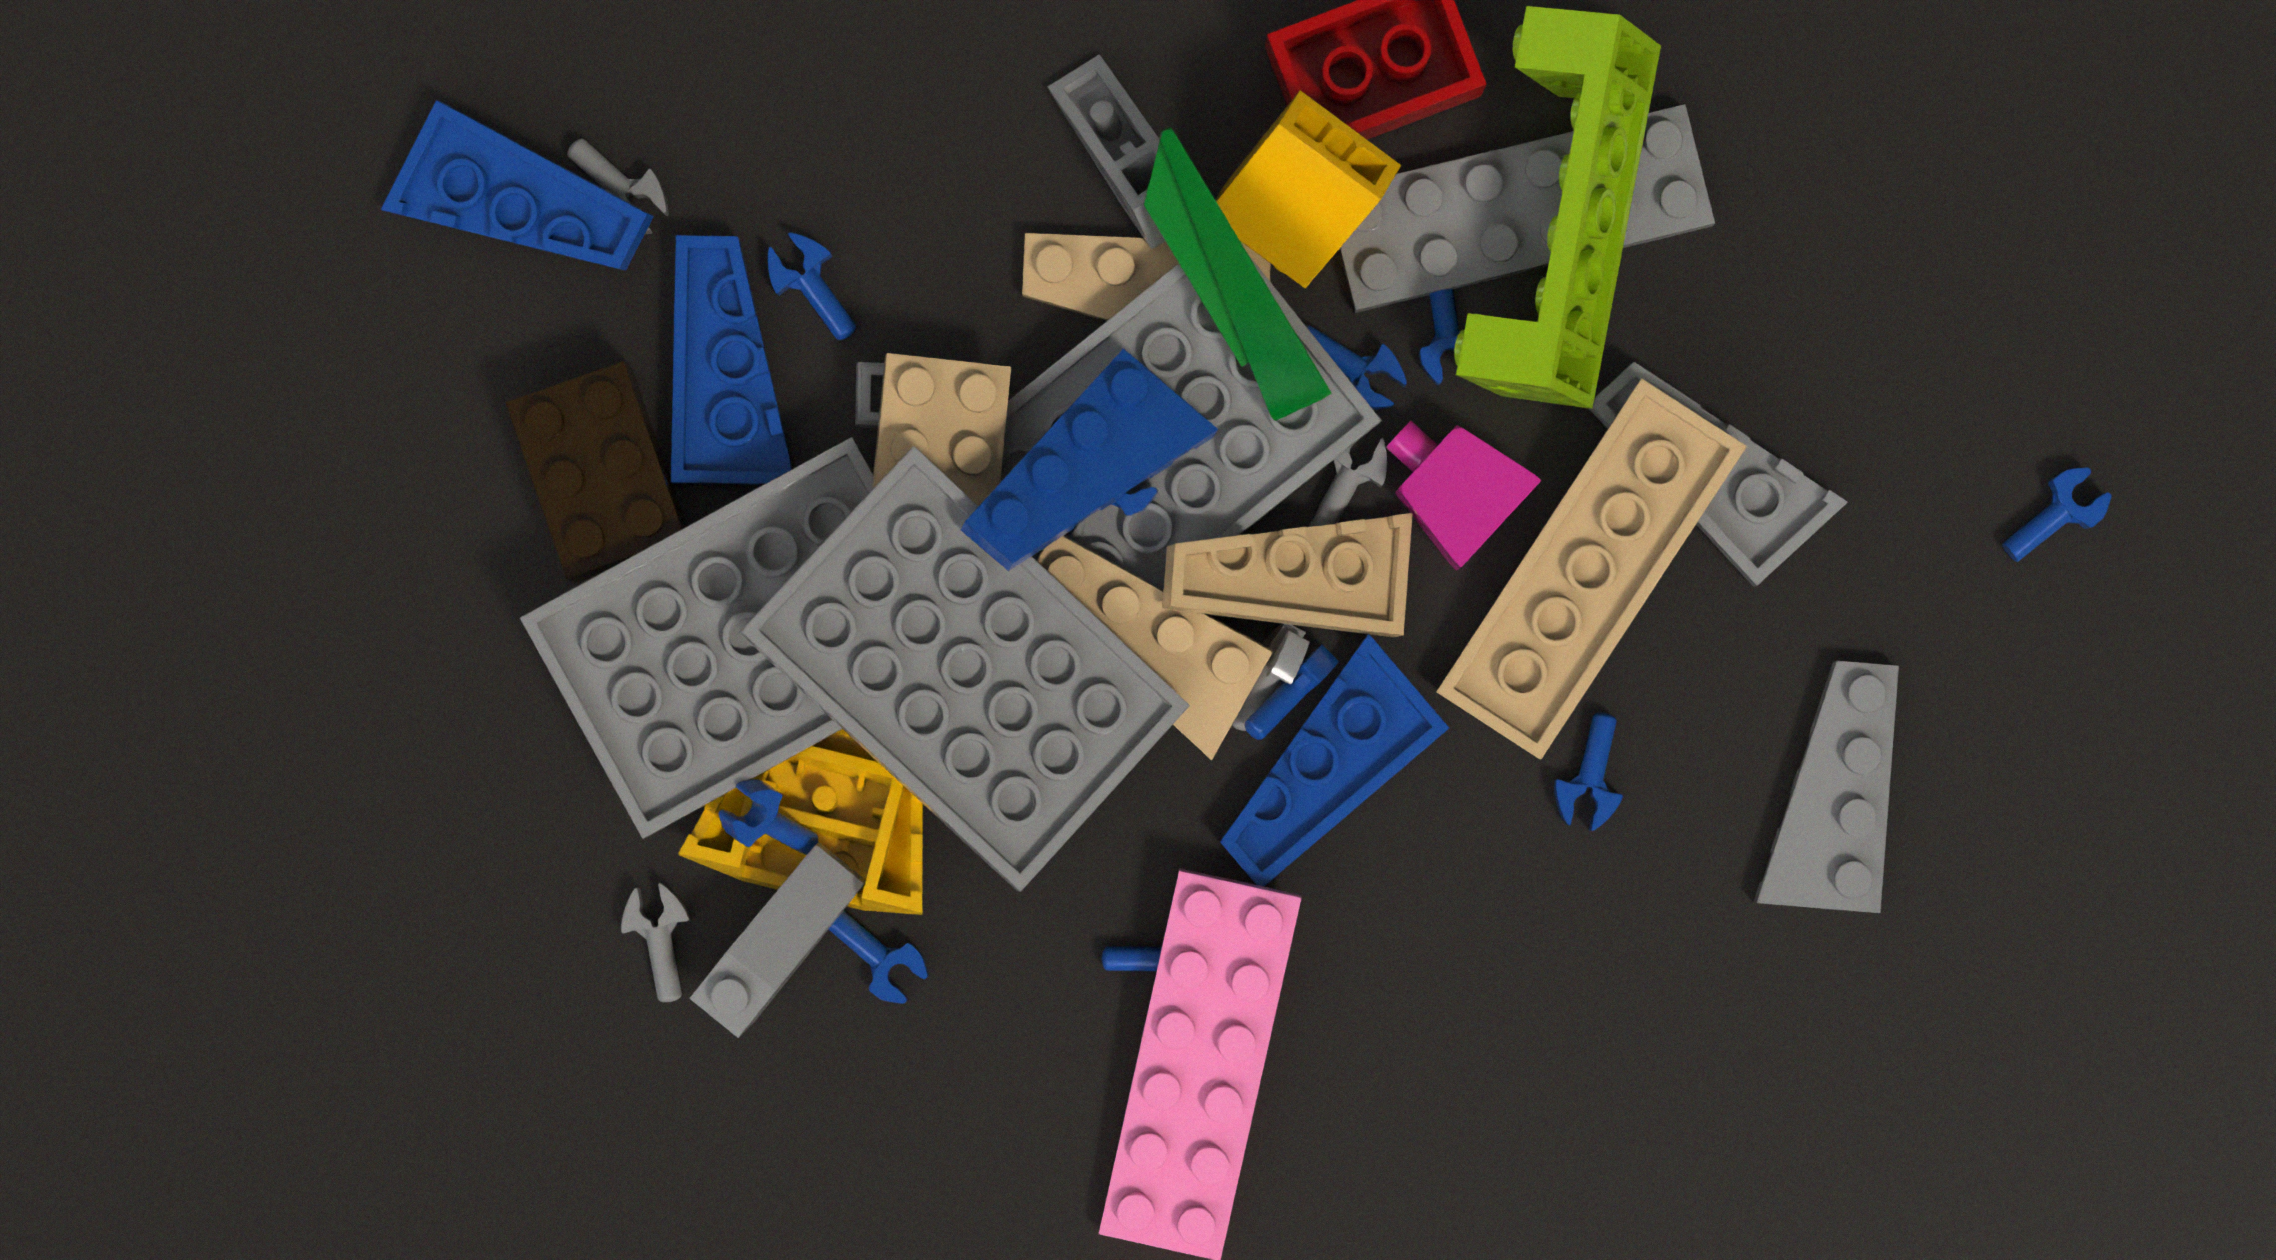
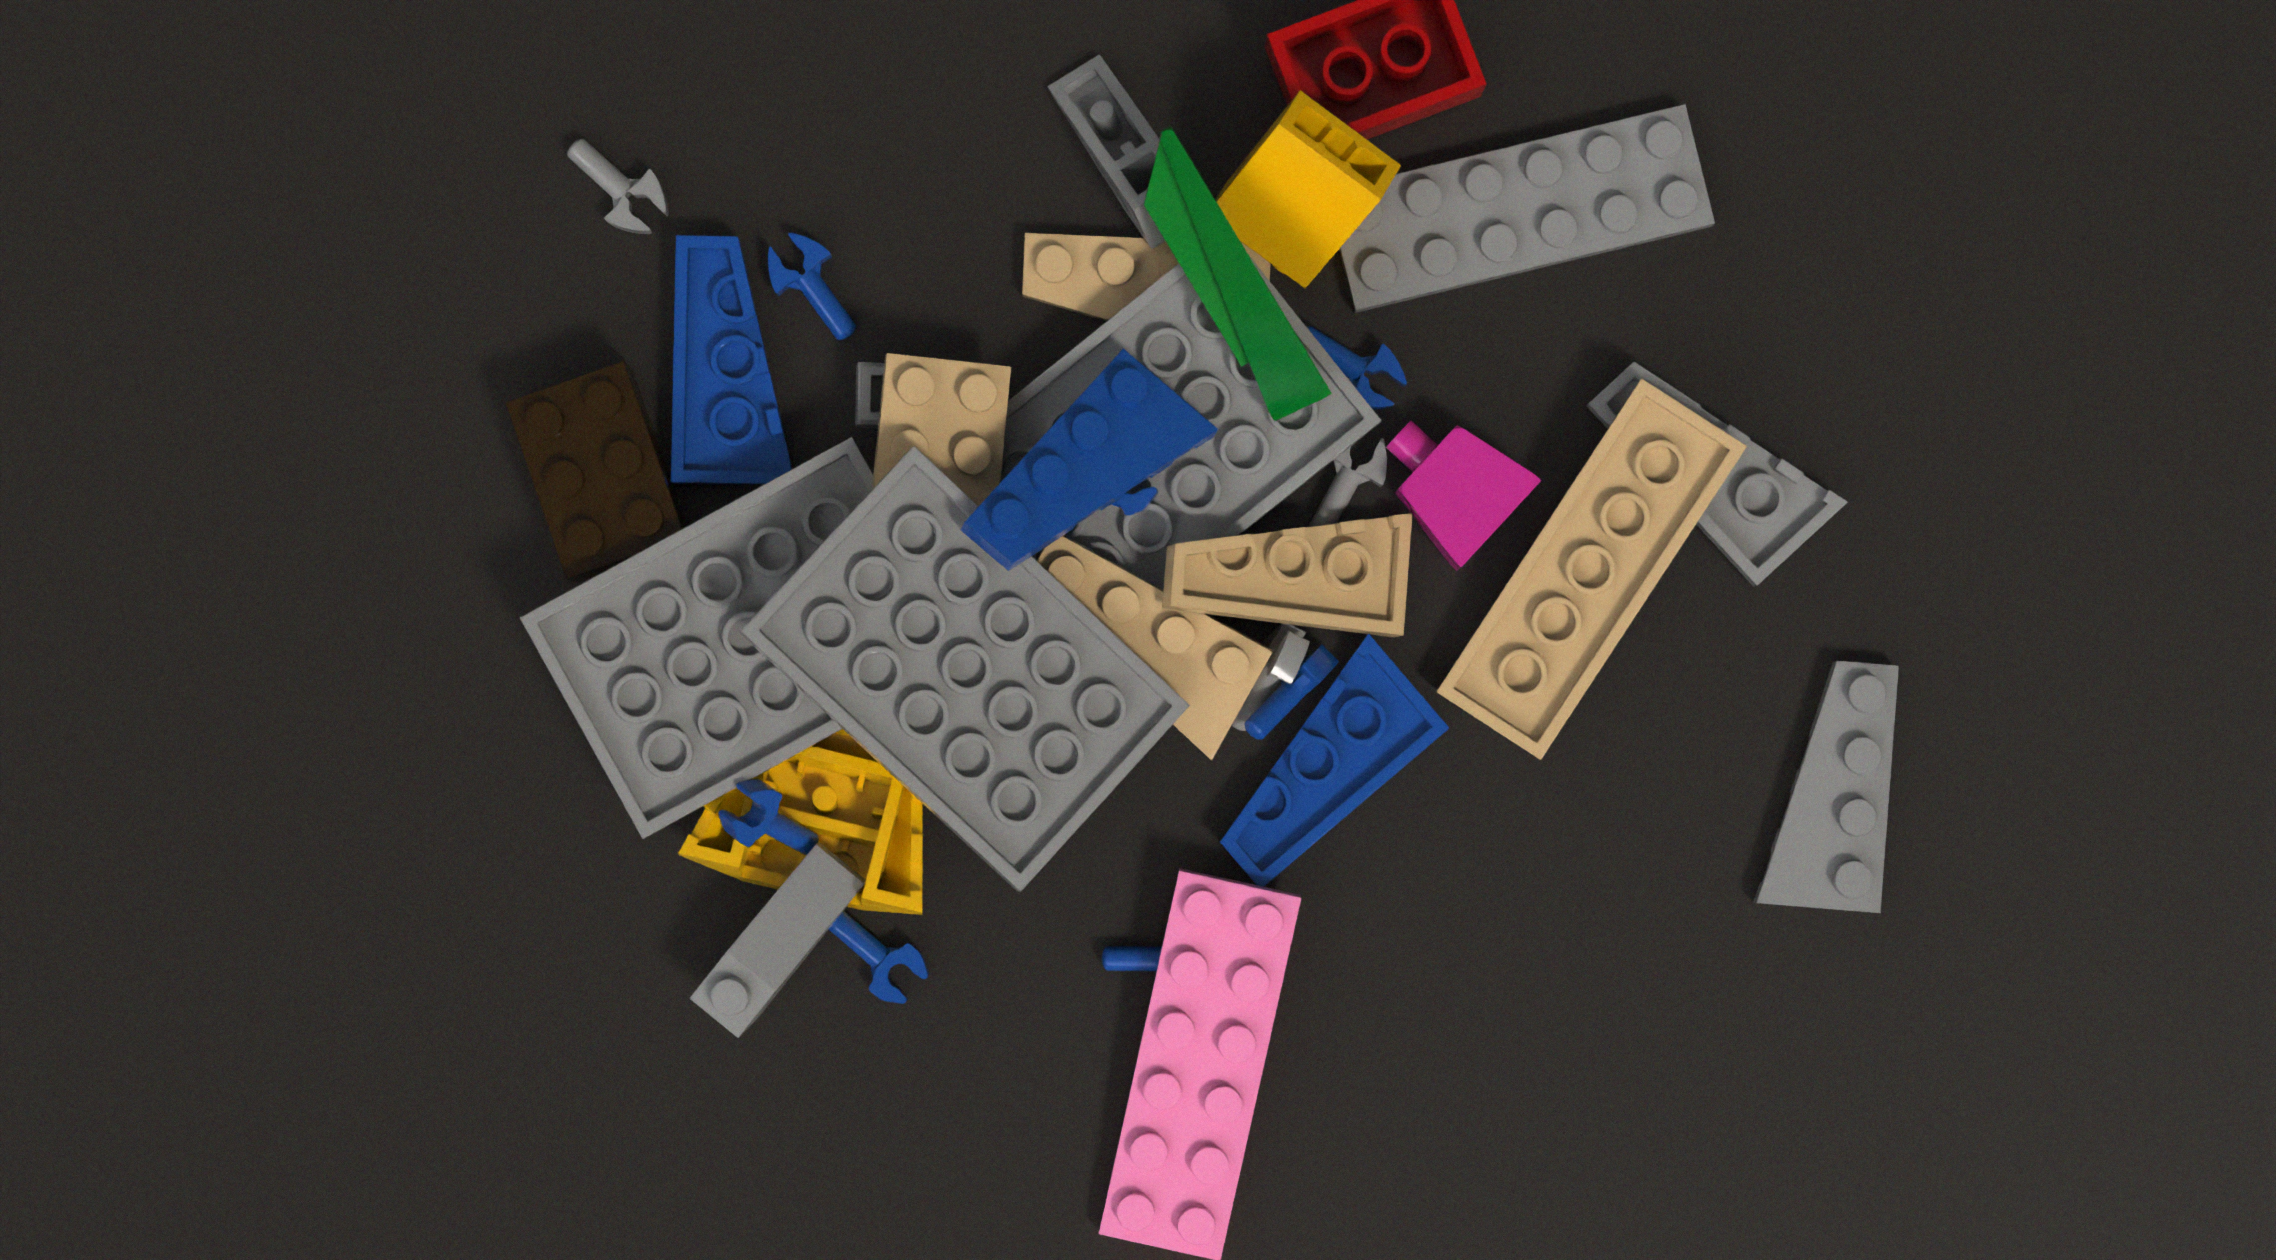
blue wing [381,100,654,271] -> none
light grey bar [621,883,691,1002] -> none
blue bar [1419,288,1460,385] -> none
lime plate [1454,6,1661,409] -> none
blue bar [1554,712,1623,831] -> none
blue bar [2001,467,2112,562] -> none

